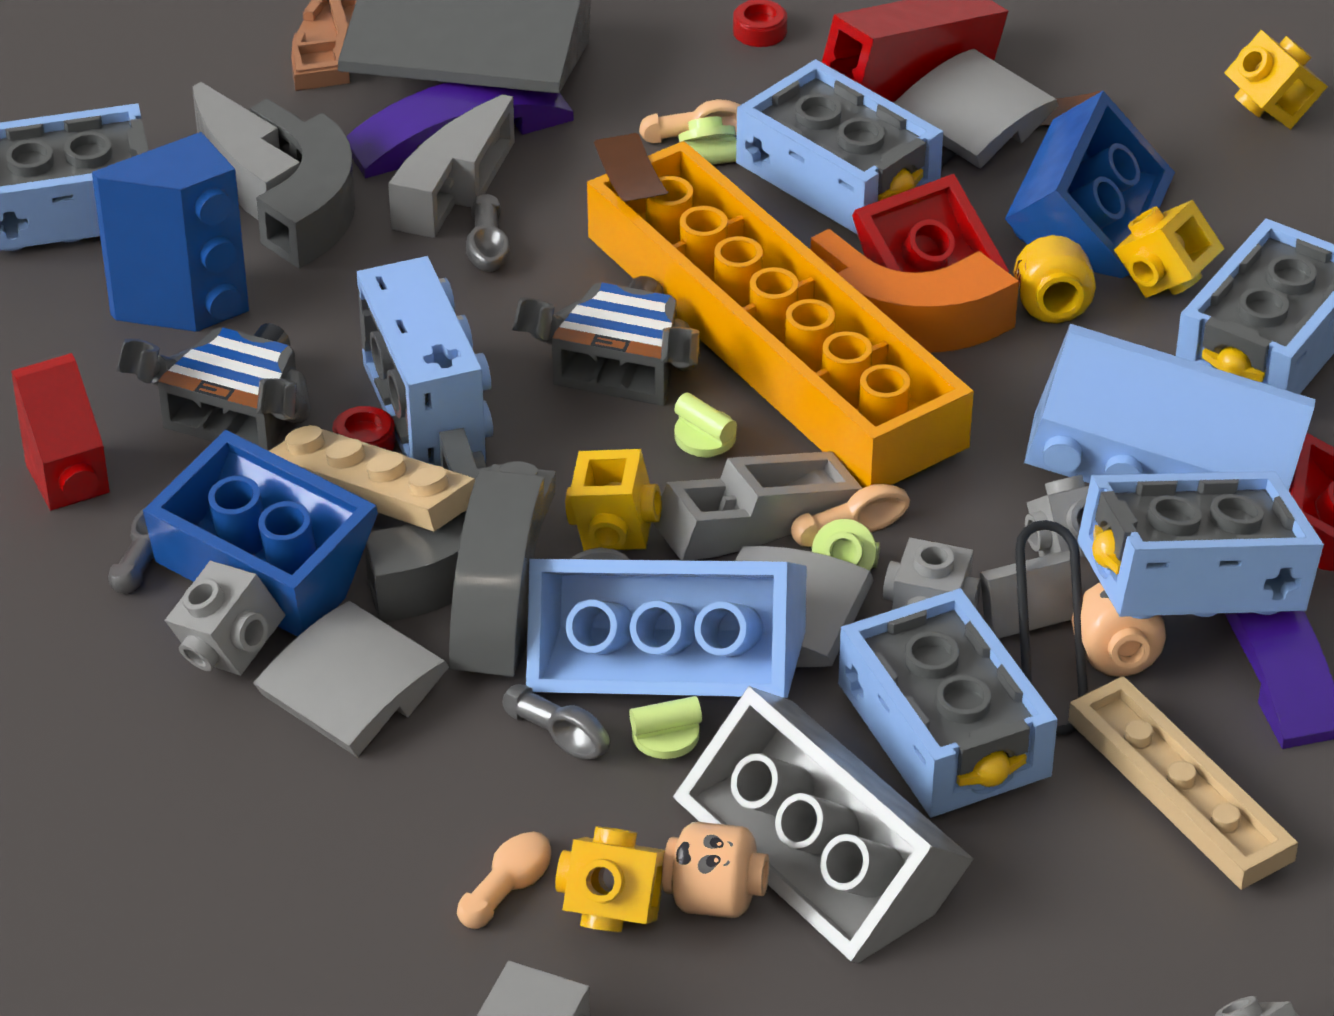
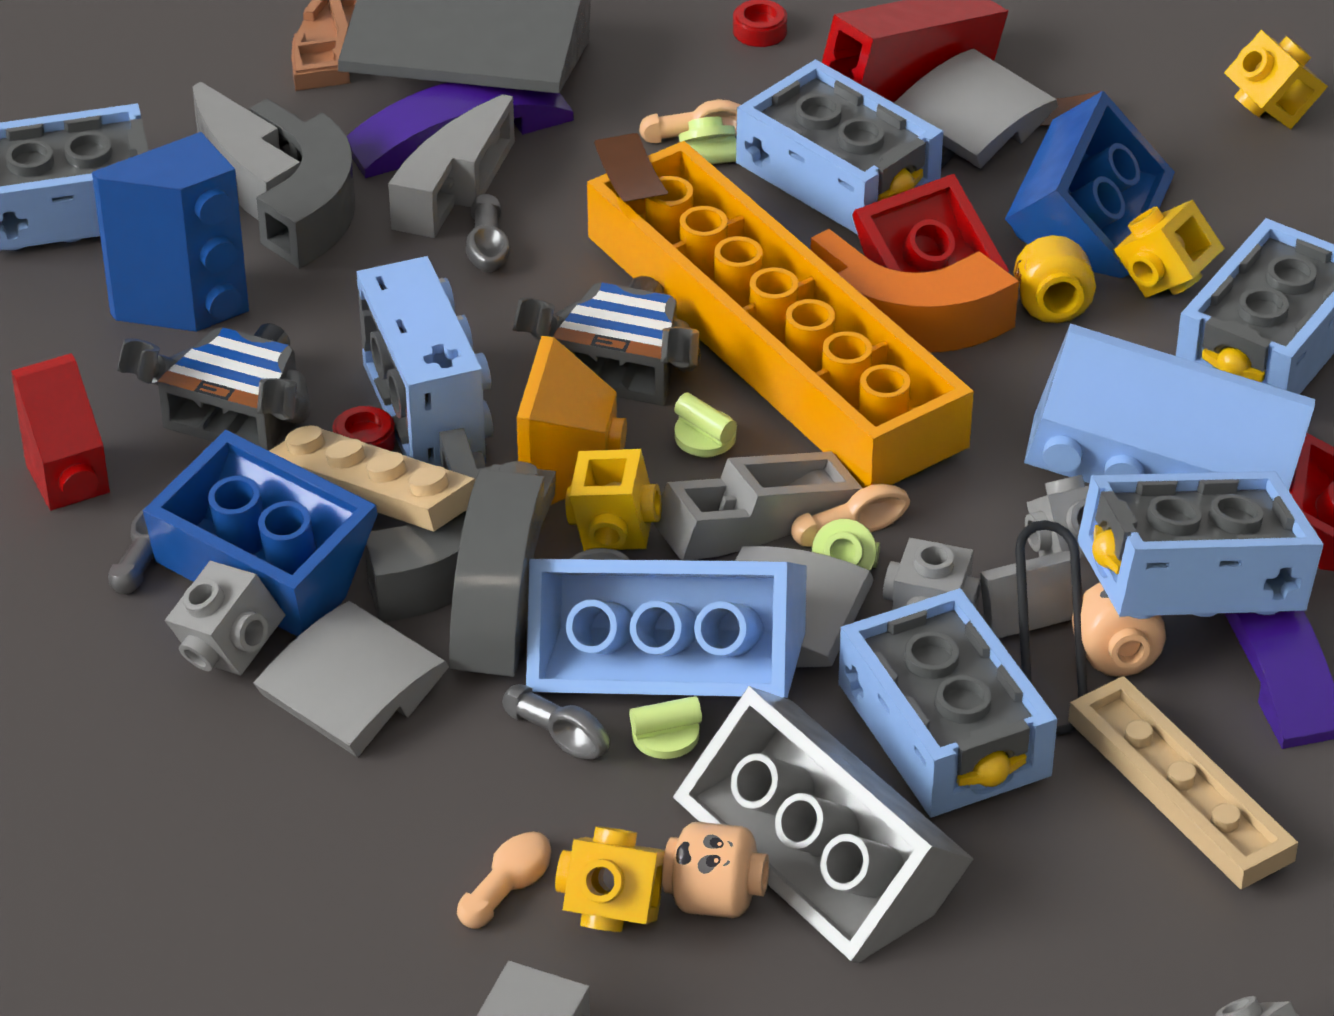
none -> light orange slope [517,336,627,505]

